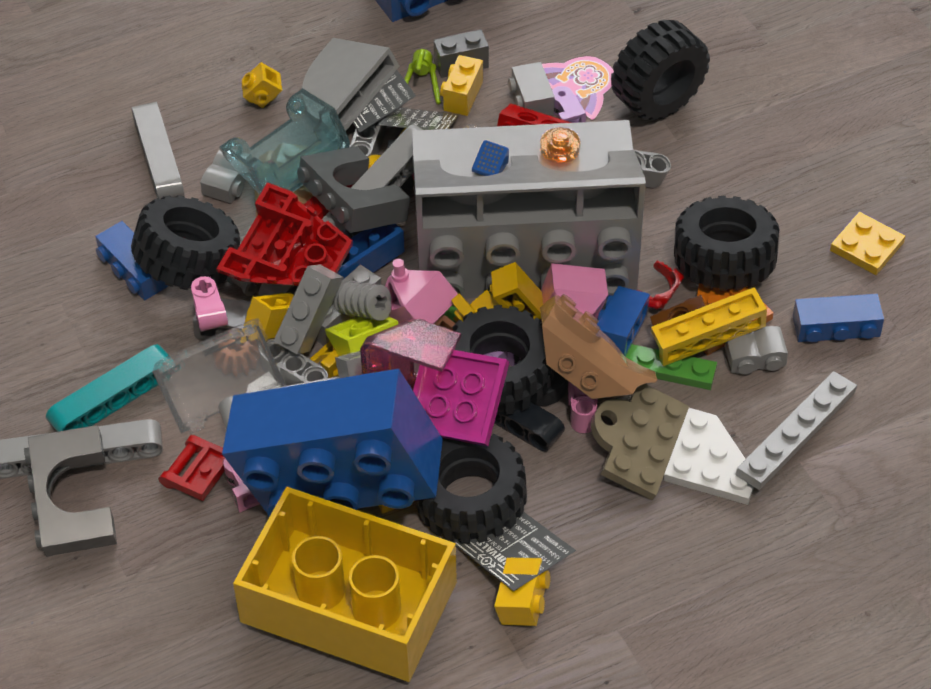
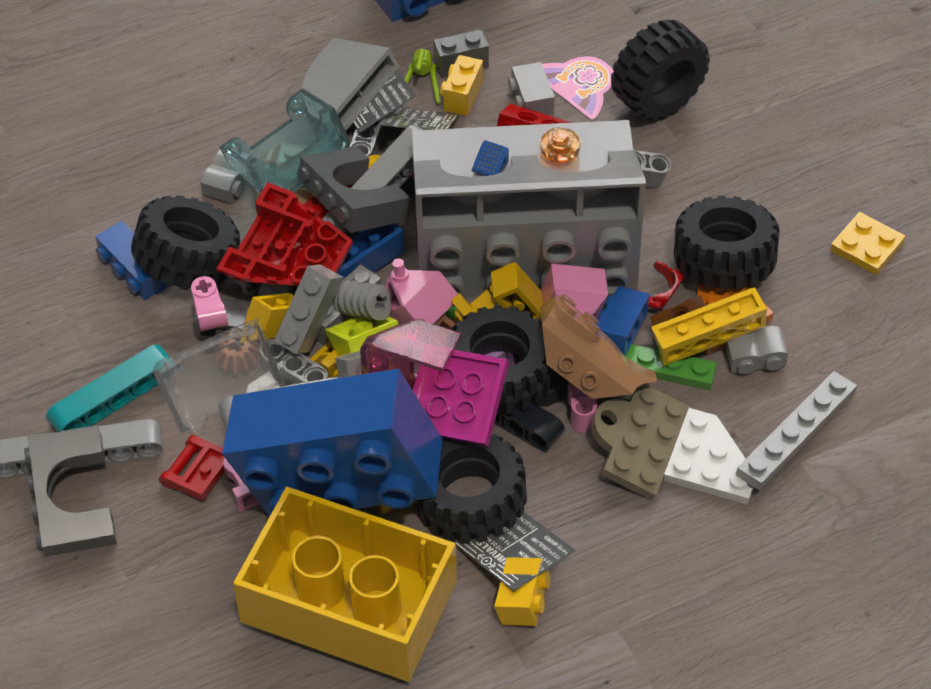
light grey beam [131,102,184,199] -> none
yellow brick [241,62,282,108] -> none
lavender leg [552,86,586,123] -> none
brick [793,294,884,342] -> none

